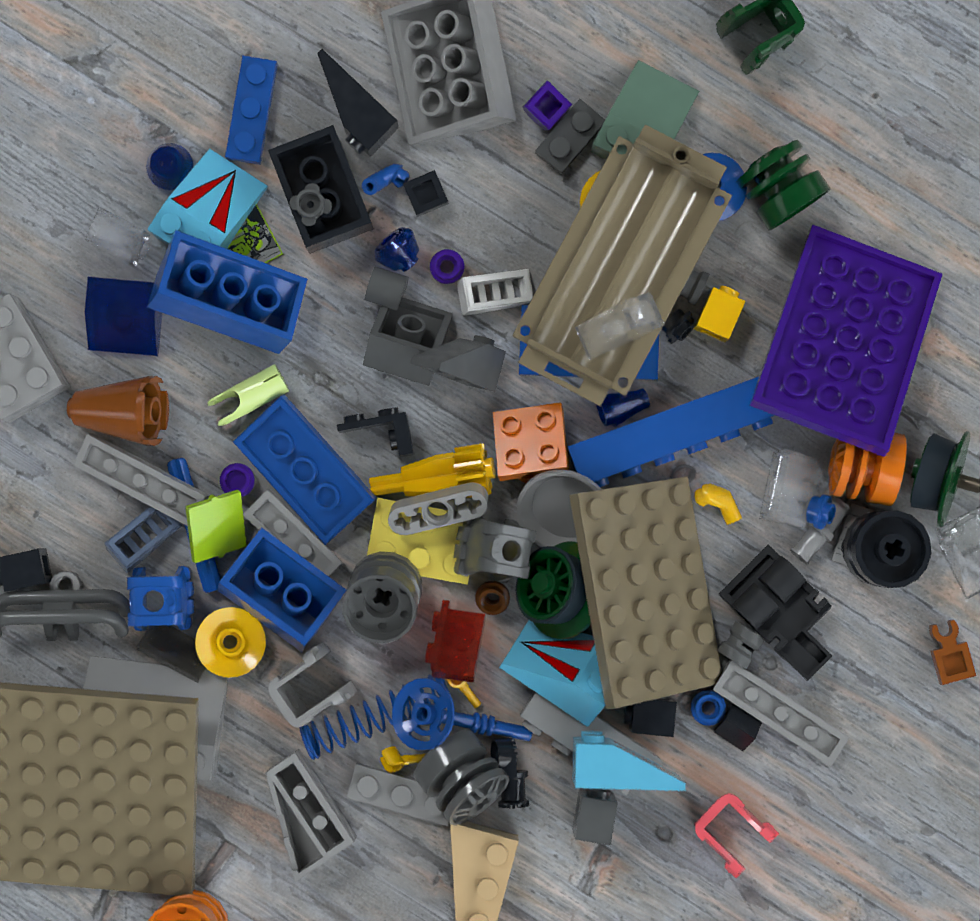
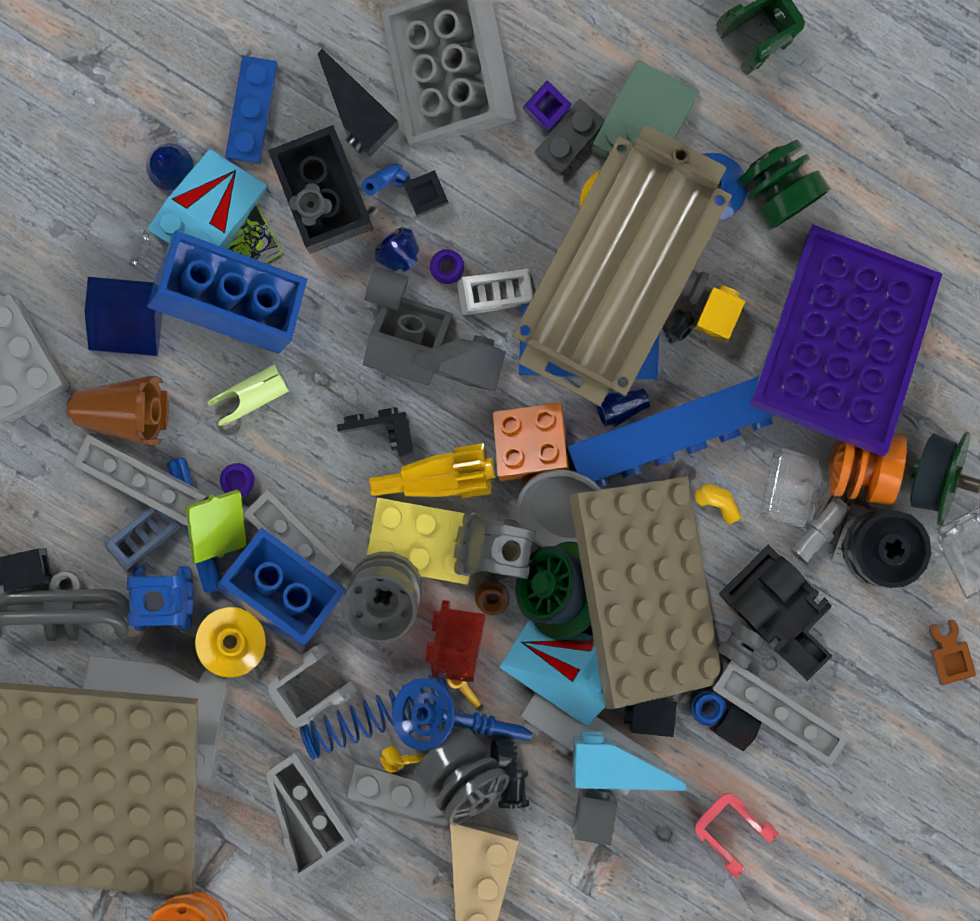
blue plate [233,394,377,545] -> none
light grey beam [388,482,488,535] -> none
clear slope [575,292,665,360] -> none
blue plate [806,494,836,530] -> none

